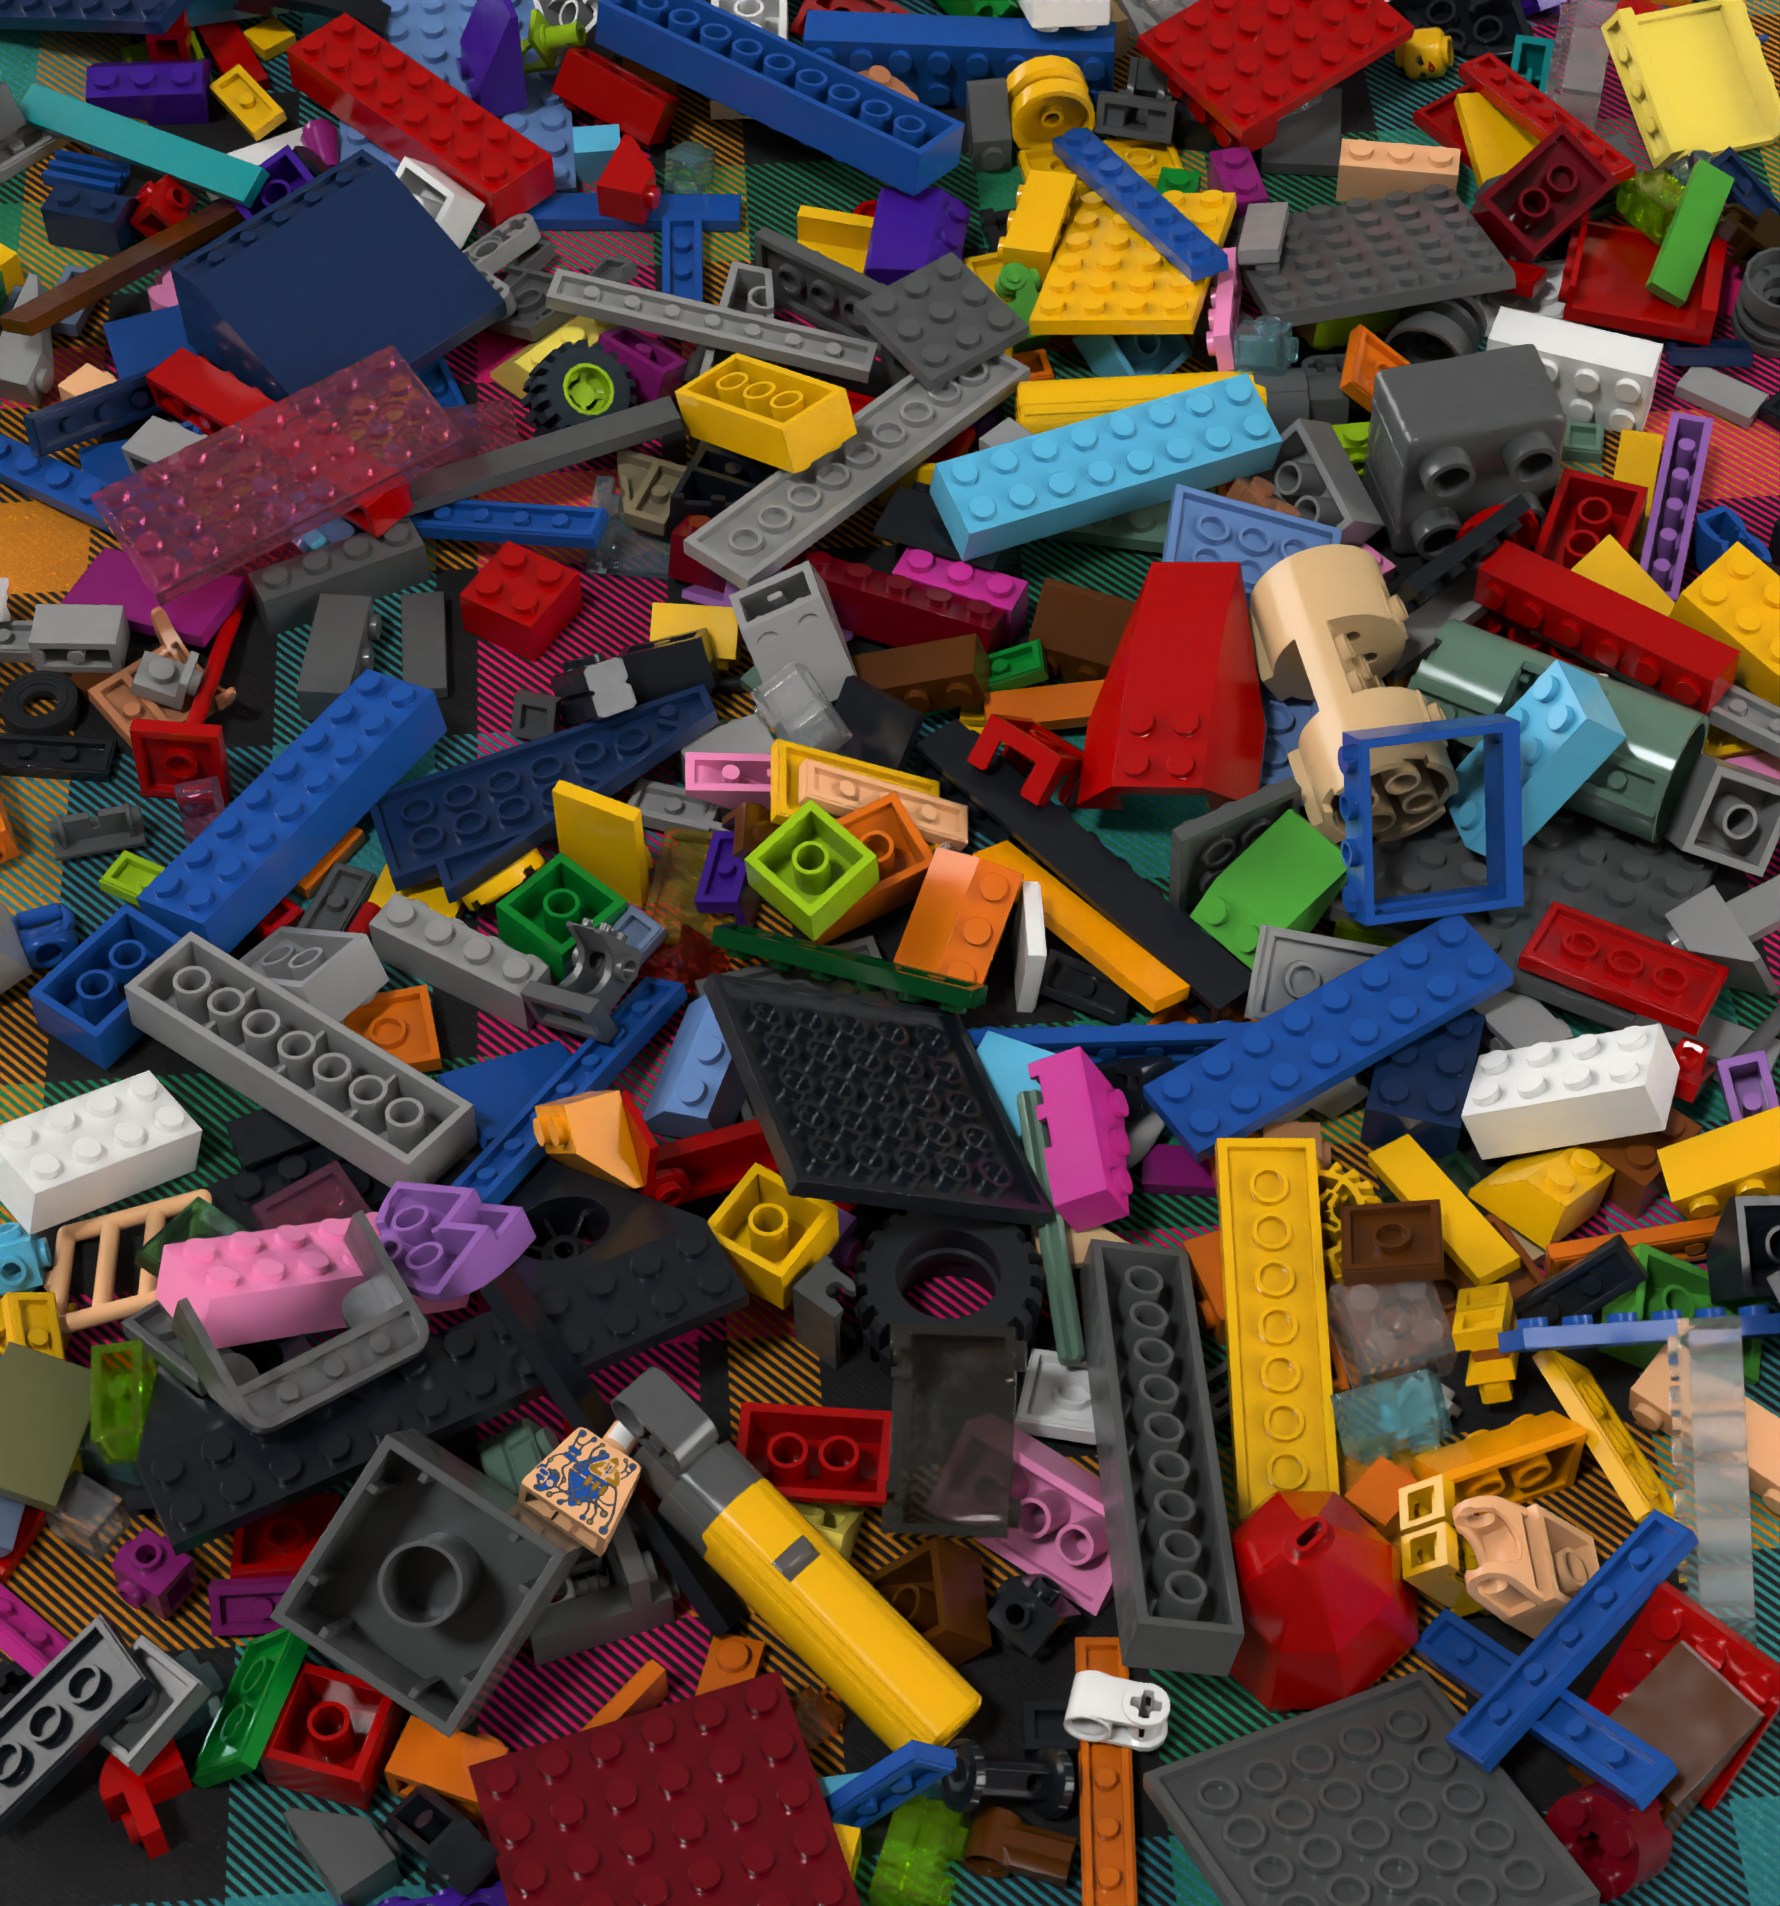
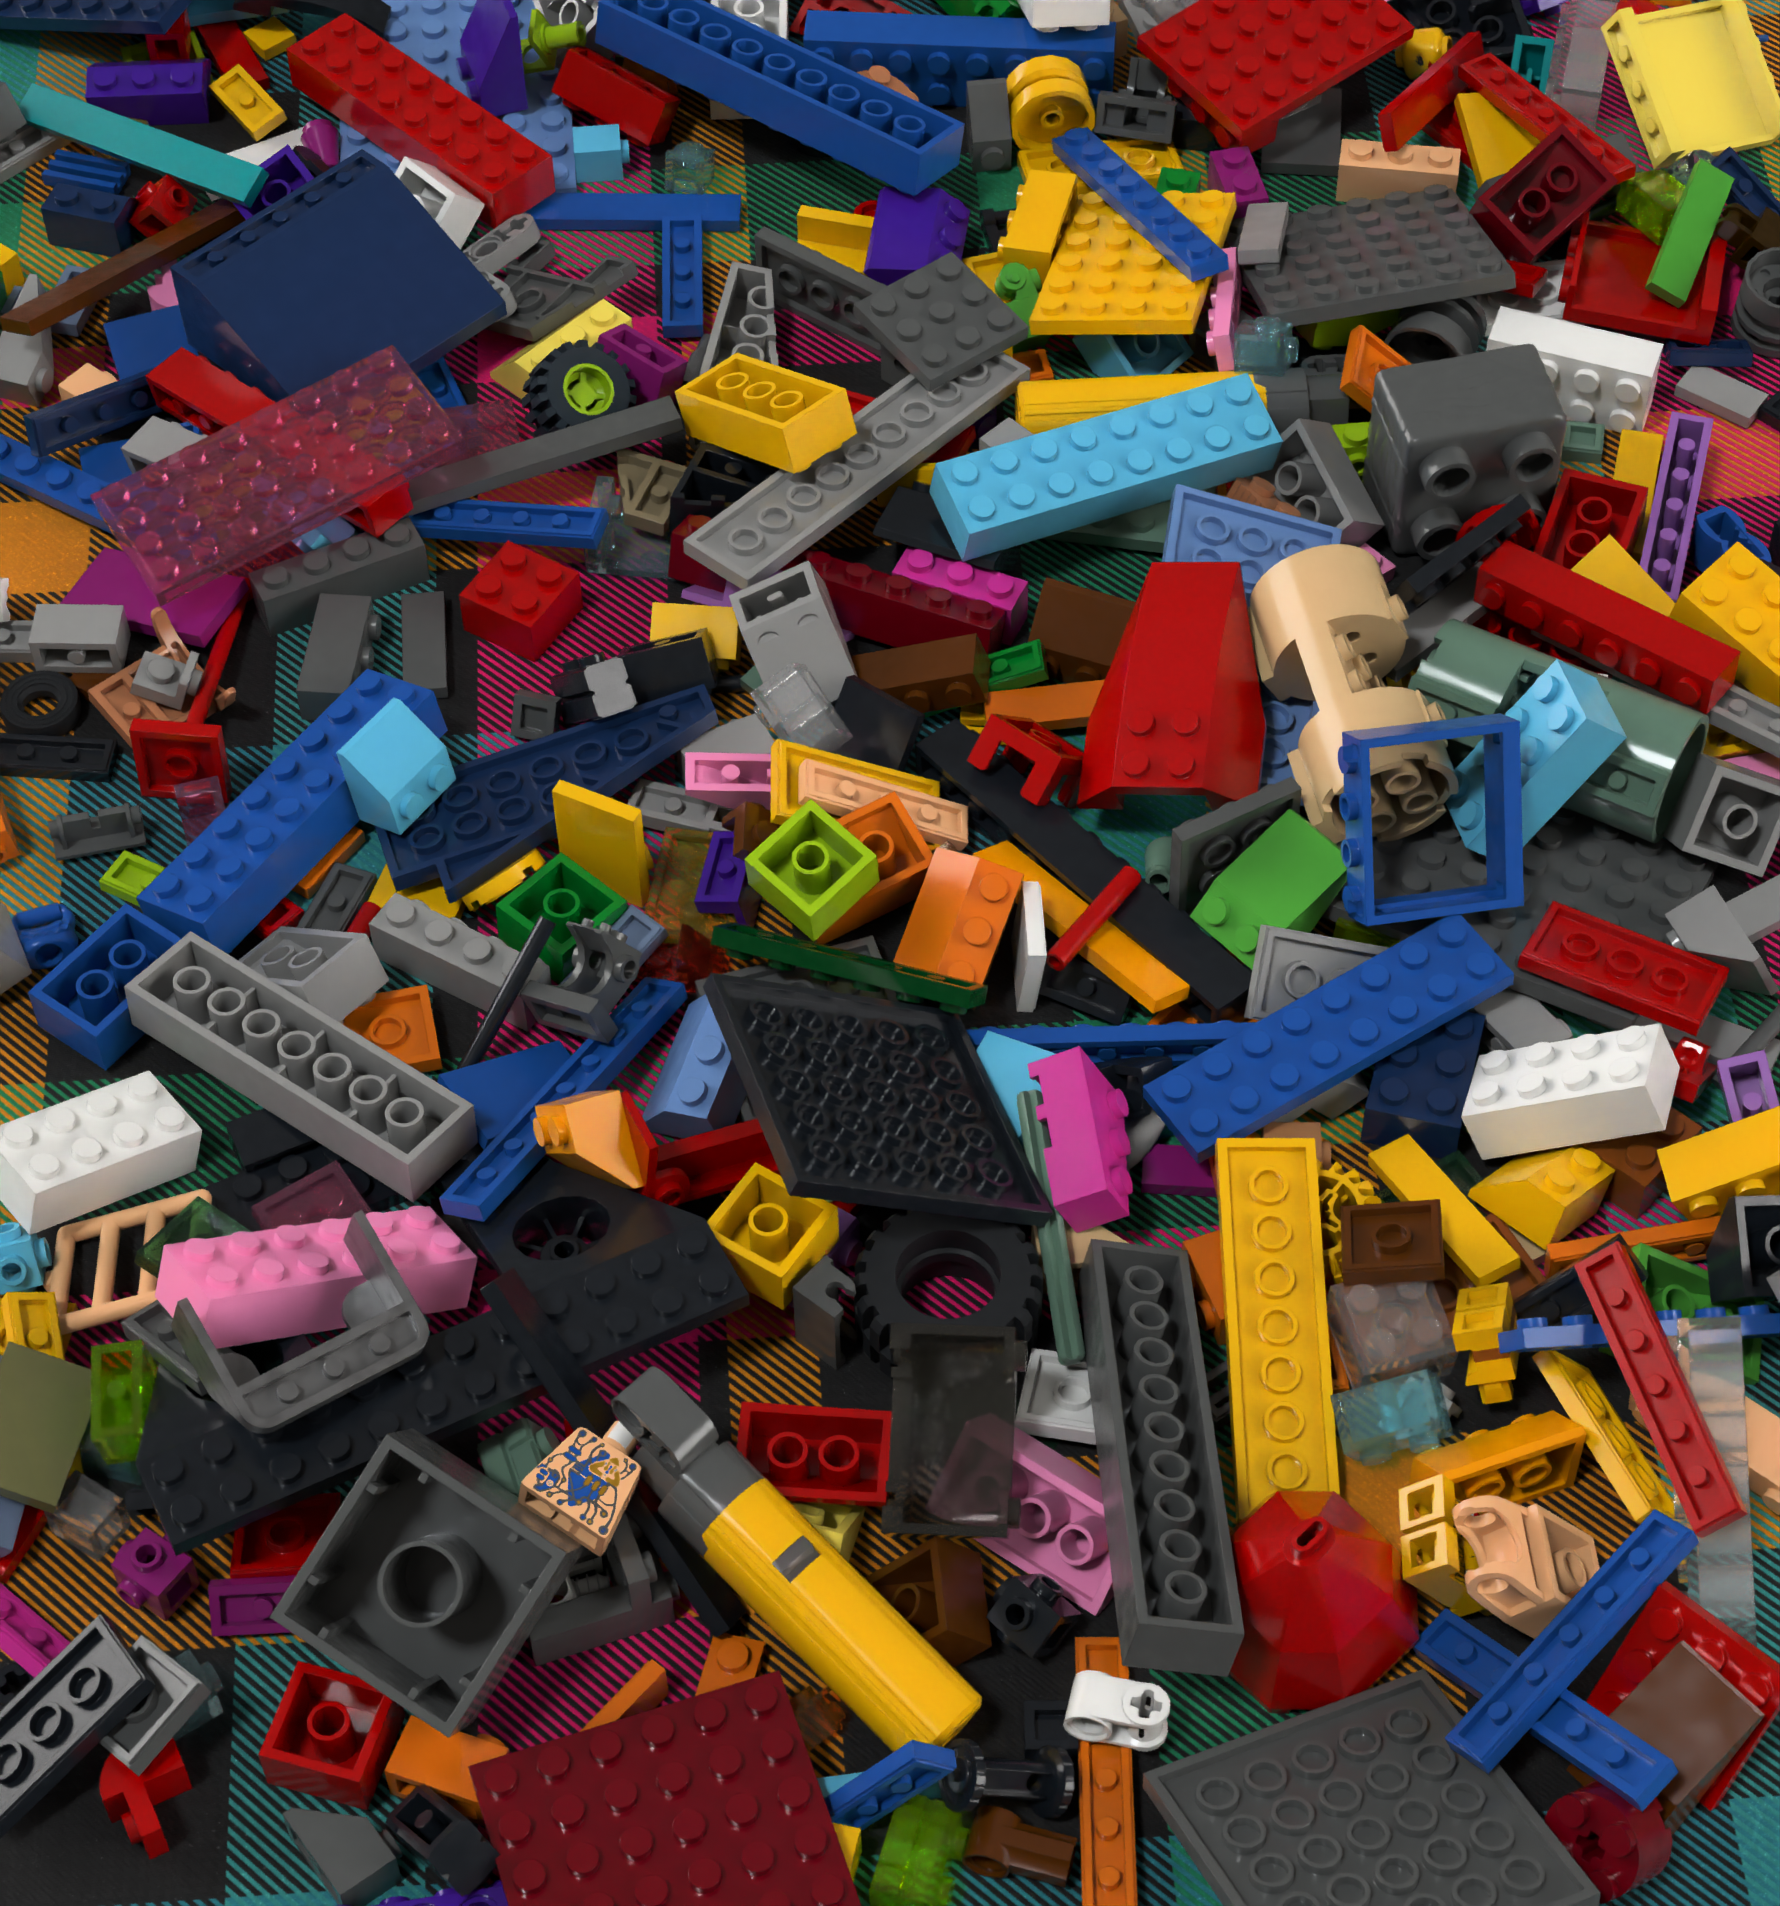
green tile [189,1627,310,1789] -> none
medium lavender brick [375,1181,536,1302] -> none
light grey plate [546,268,878,384] -> none
red slope [596,134,661,225] -> none
orange brick [1343,1455,1419,1541] -> none
none -> medium azure slope [336,697,456,835]
none -> black bar [457,915,556,1069]
none -> red piece [1046,866,1142,971]
none -> sand green cone [1144,836,1172,894]
none -> red tile [1377,31,1484,152]
none -> red tile [1574,1241,1748,1538]

